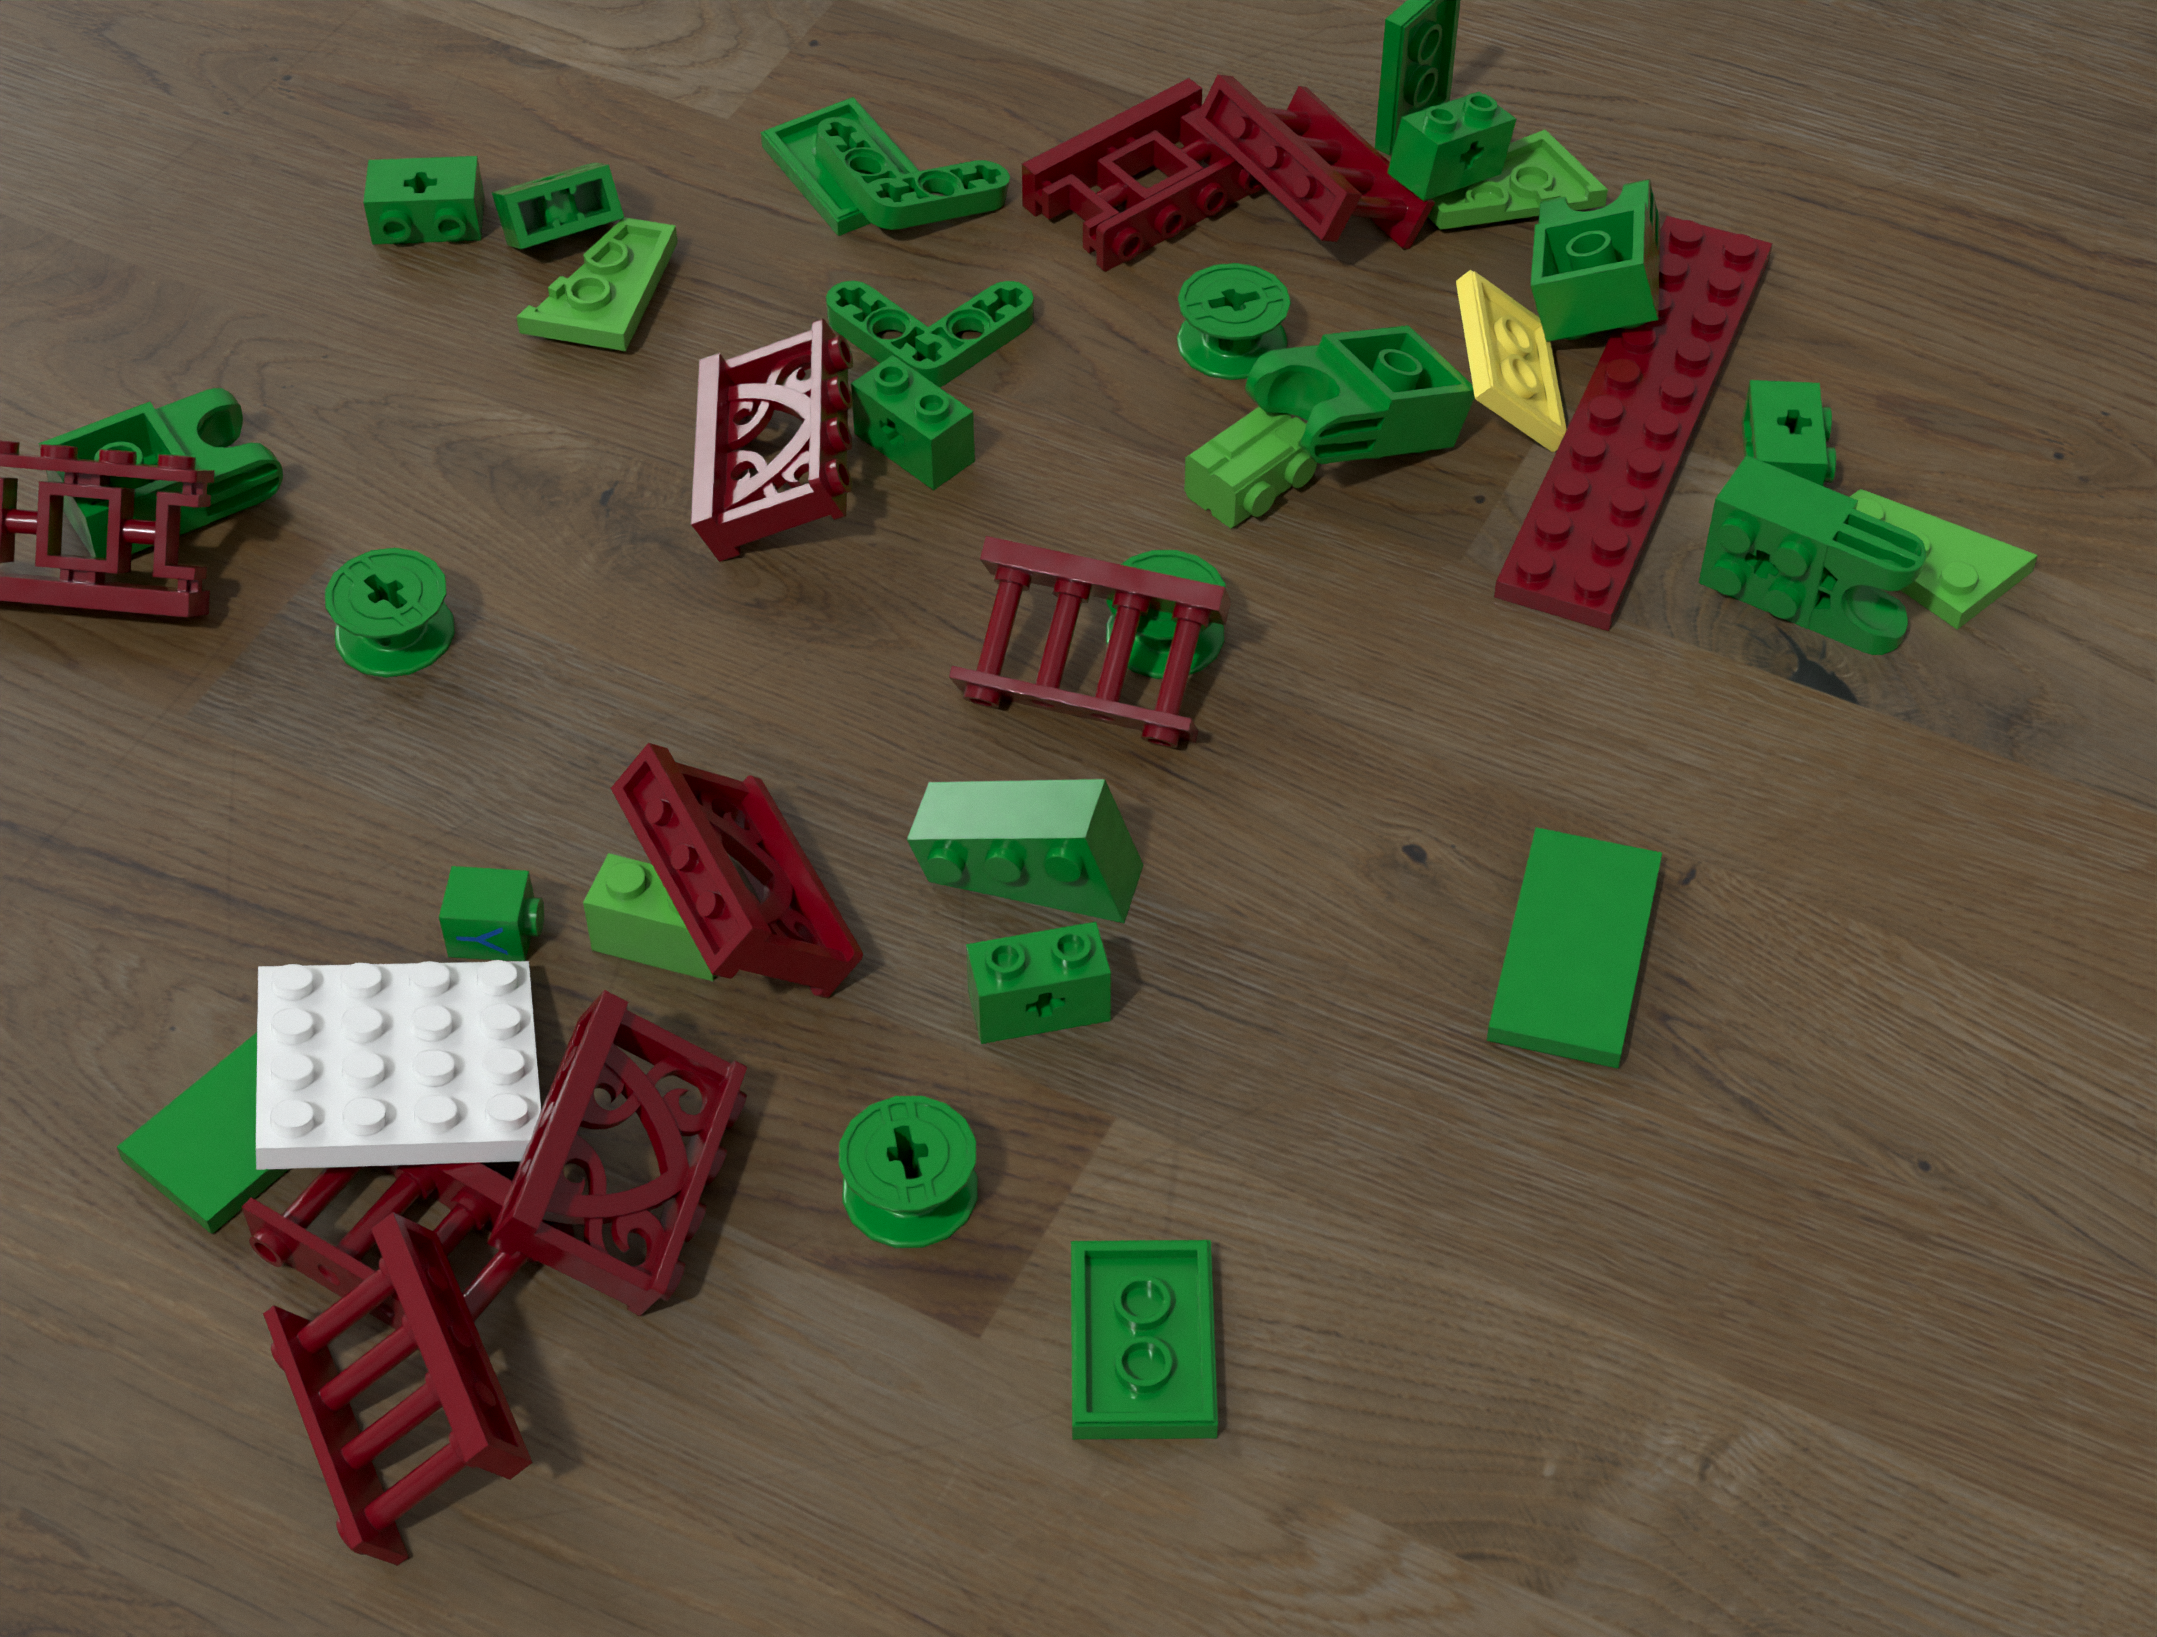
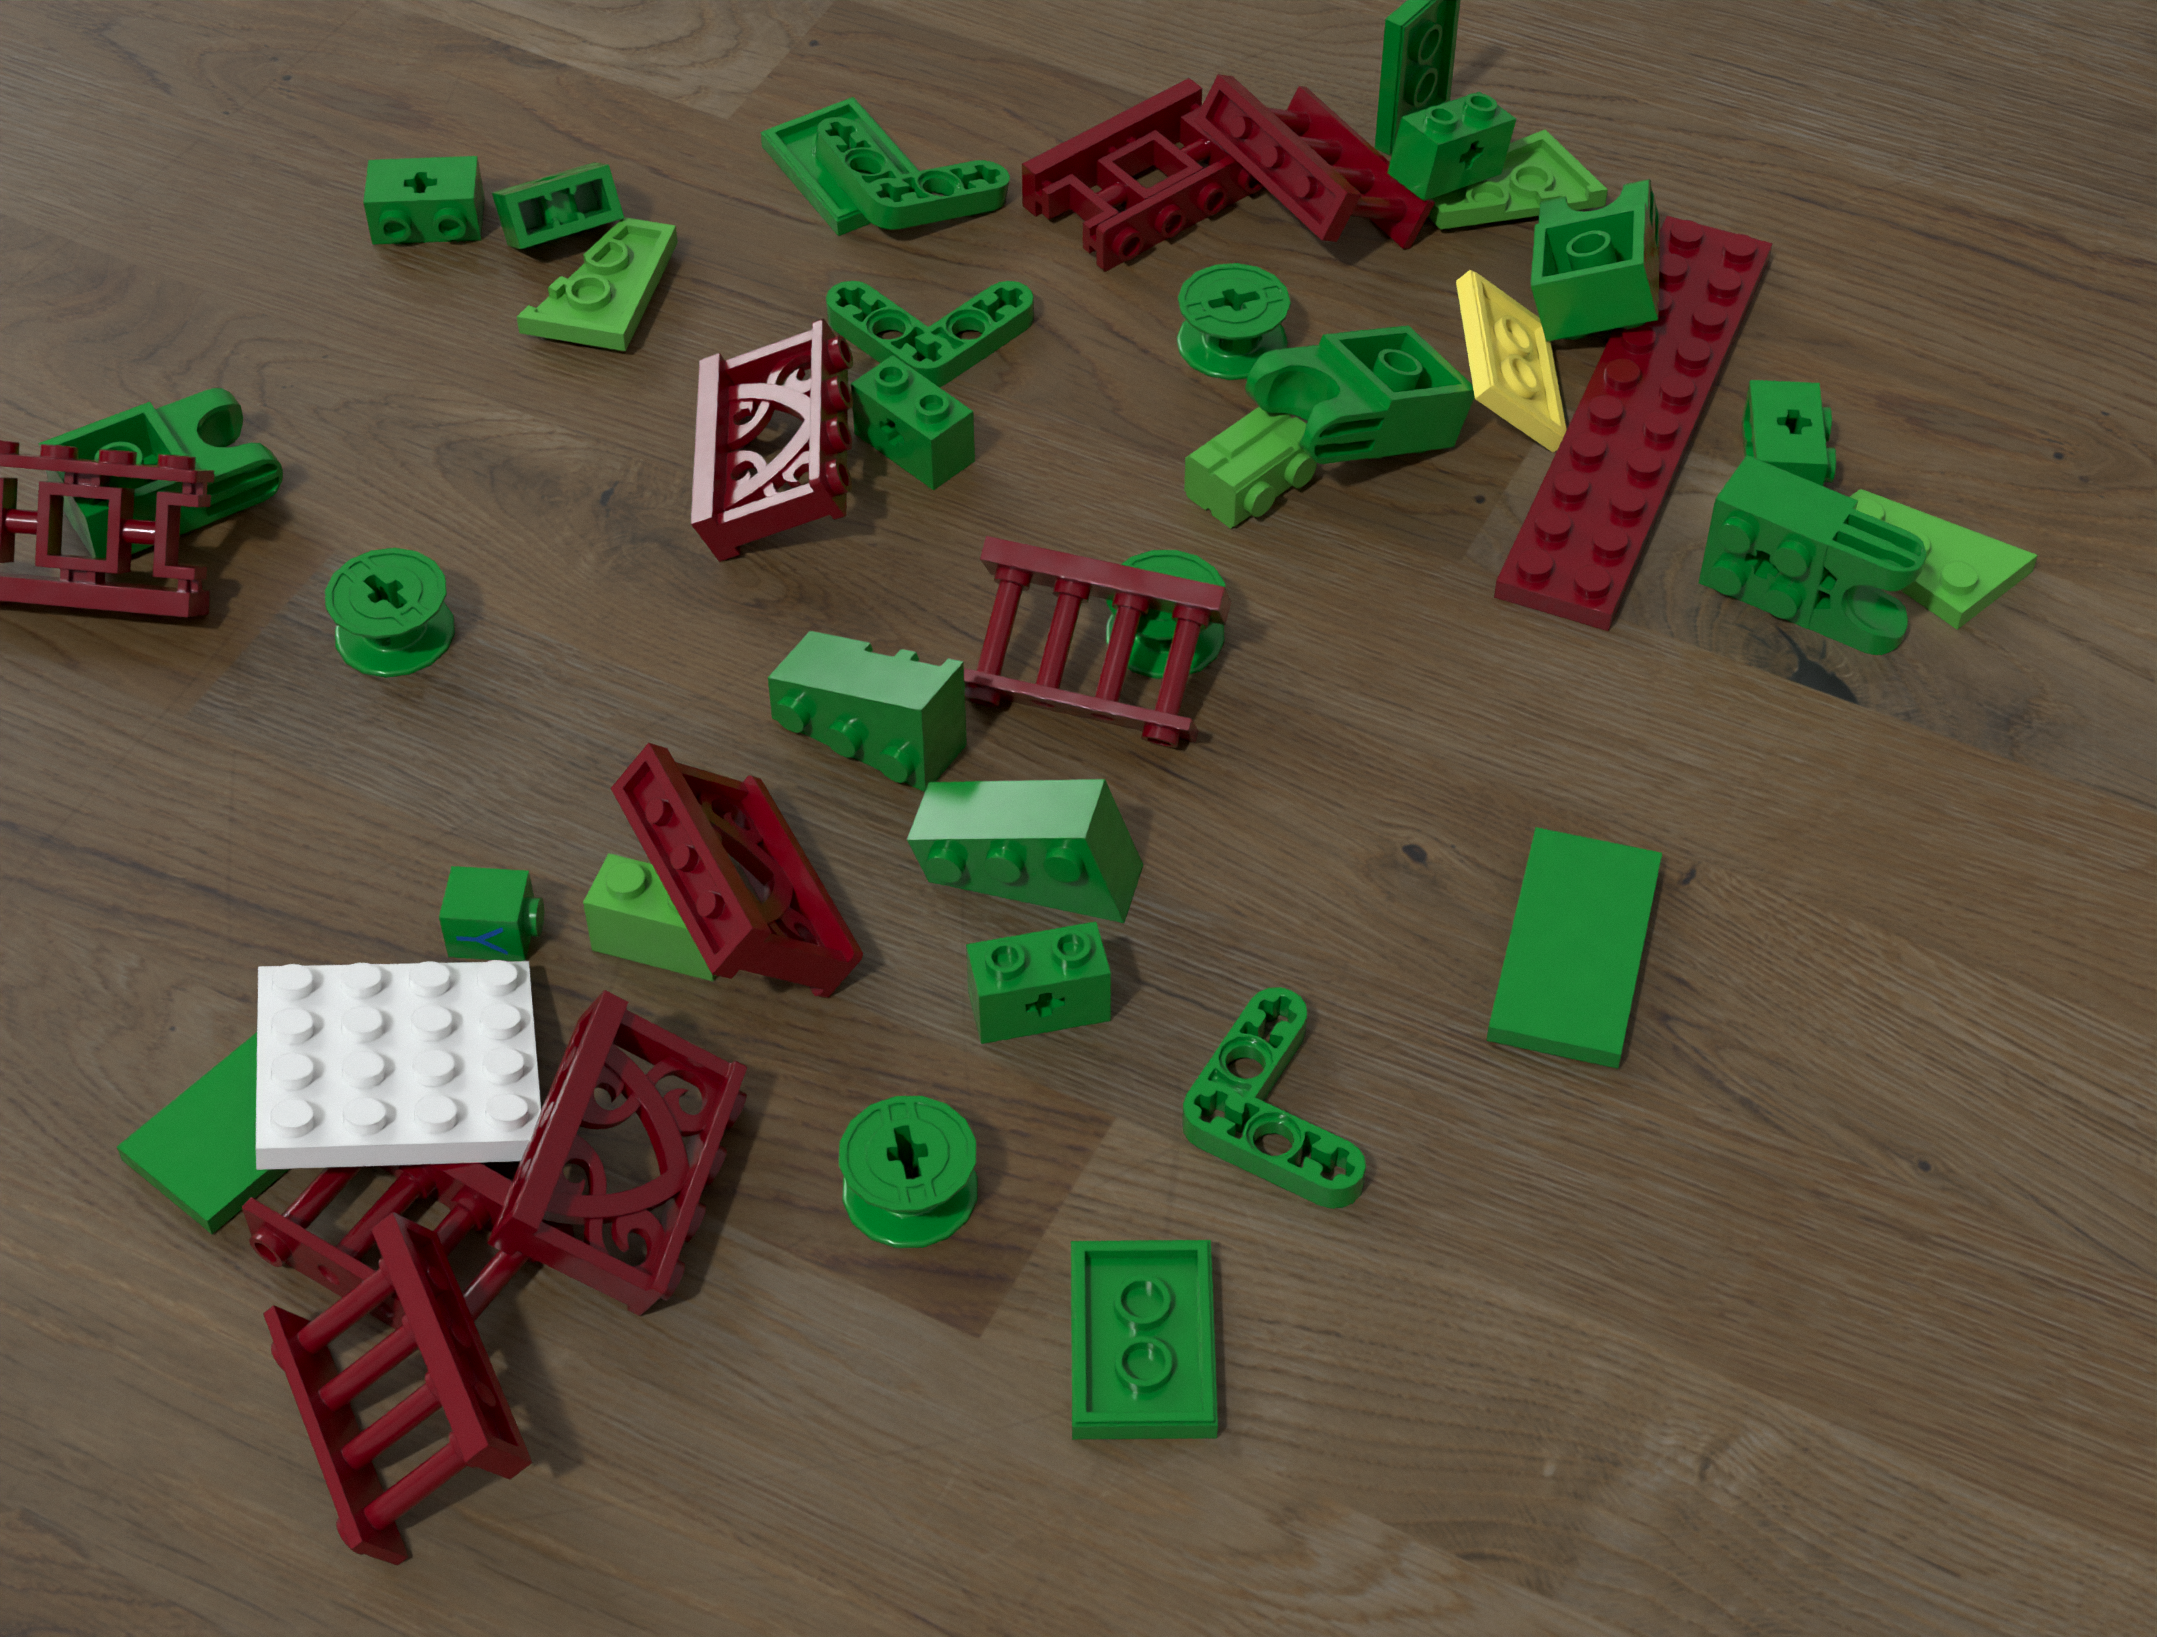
none -> green wedge [768,631,967,792]
none -> green beam [1182,987,1366,1209]

